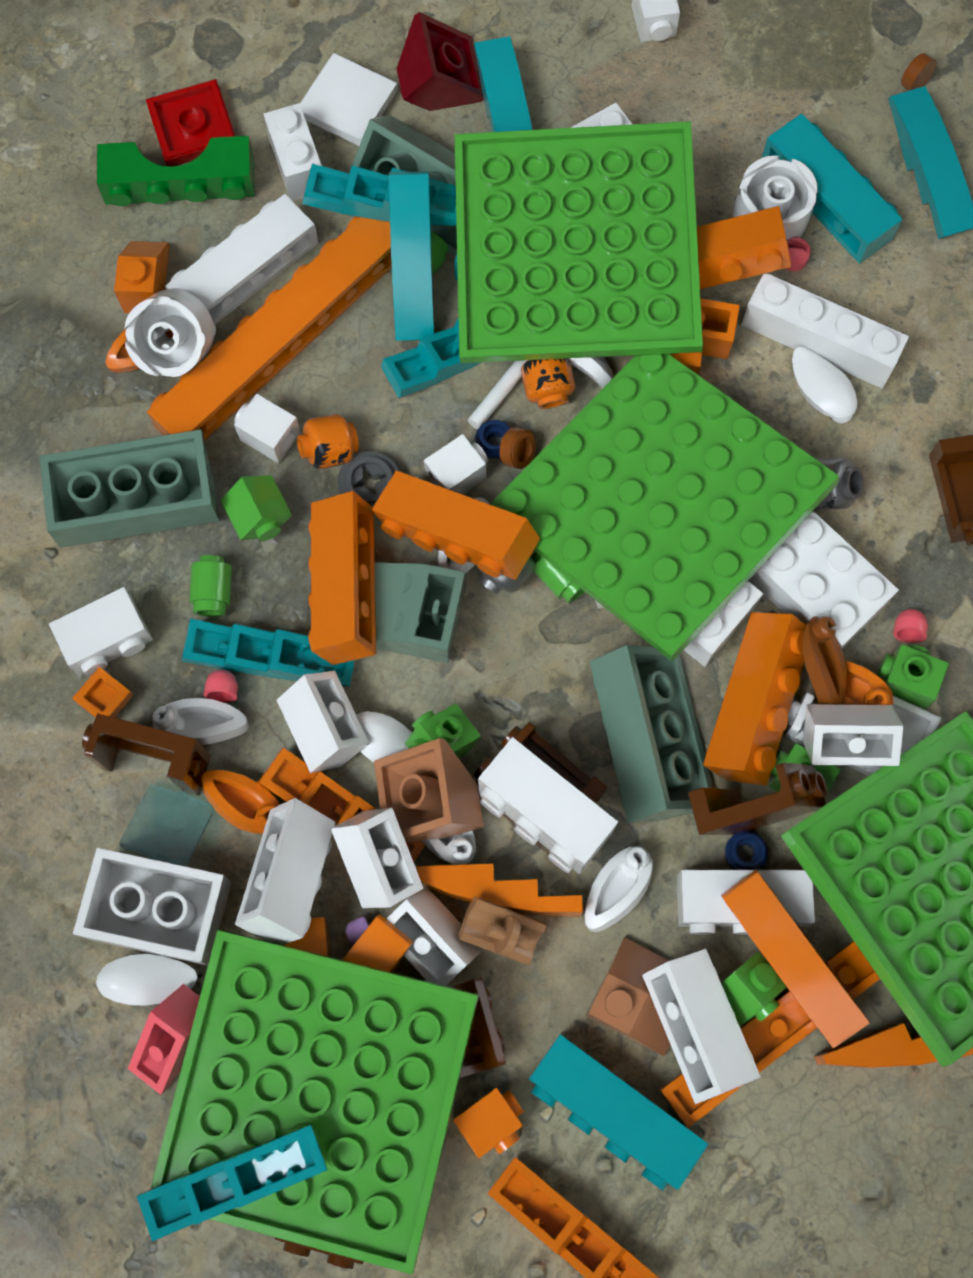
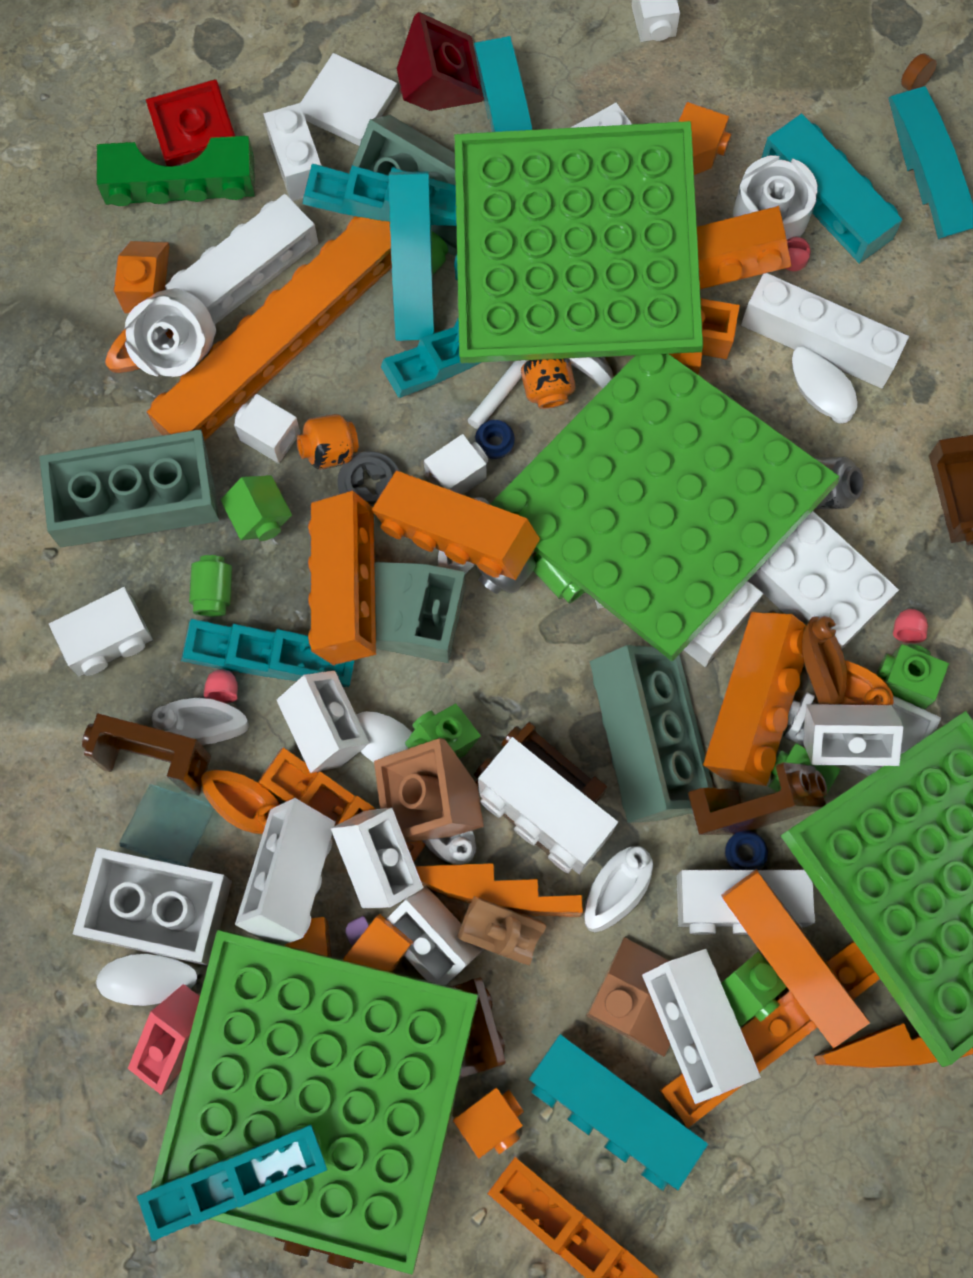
orange plate [72,667,134,718] -> none
dark orange tile [500,427,536,469] -> none
none -> orange slope [679,102,732,175]

